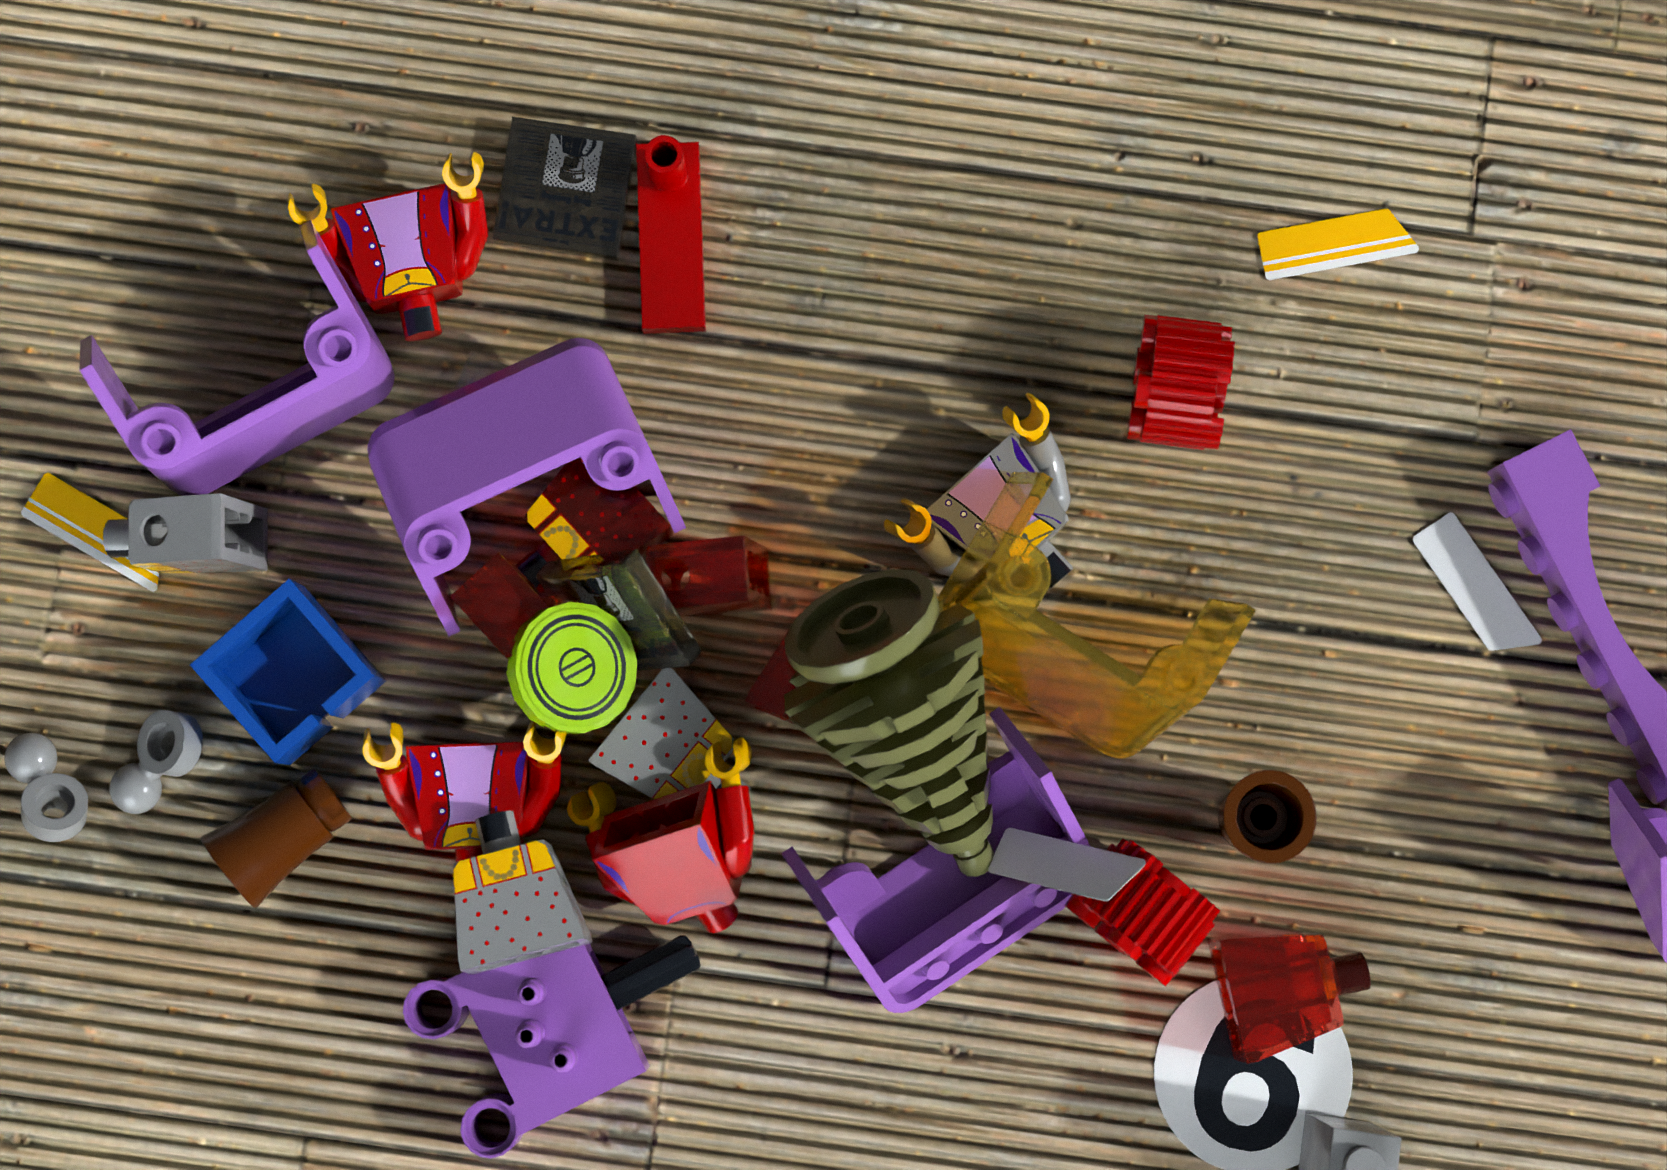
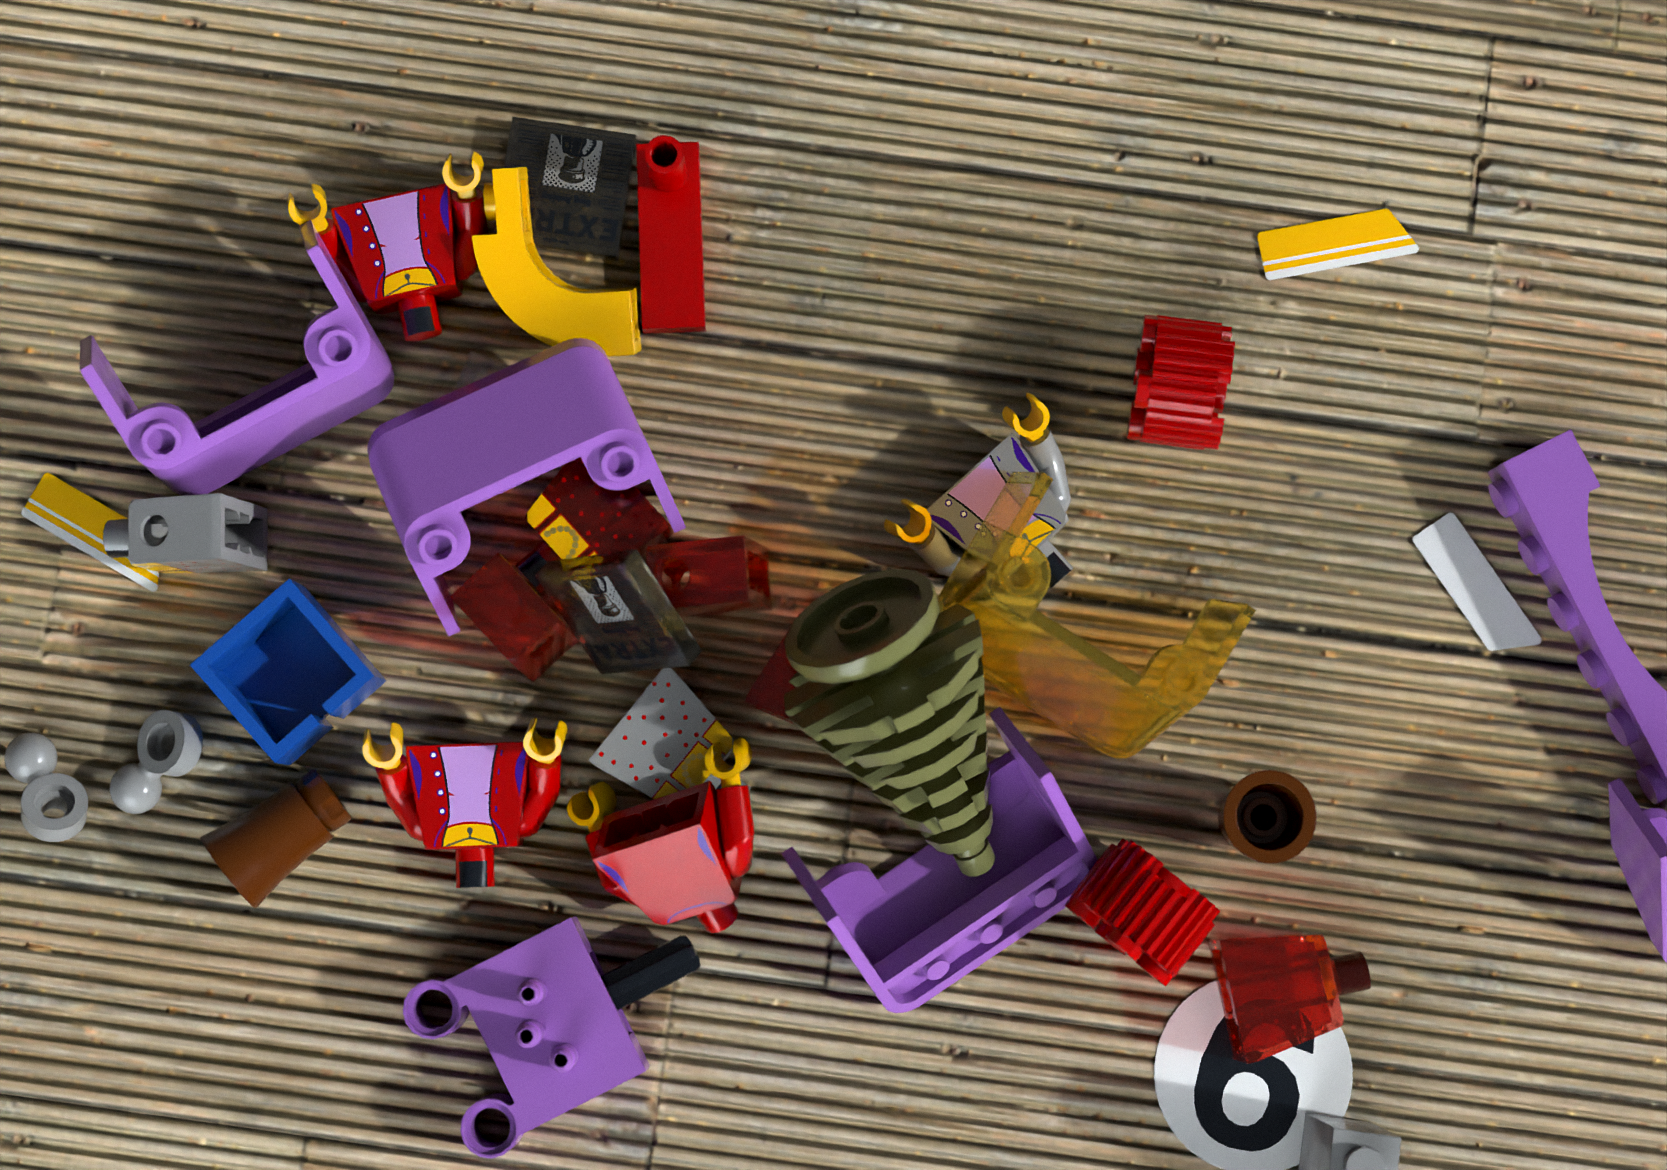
light grey torso [453,811,592,975] -> none
lime tile [507,602,637,734] -> none
white sticker [988,828,1146,902] -> none
none -> yellow arch [472,167,642,357]

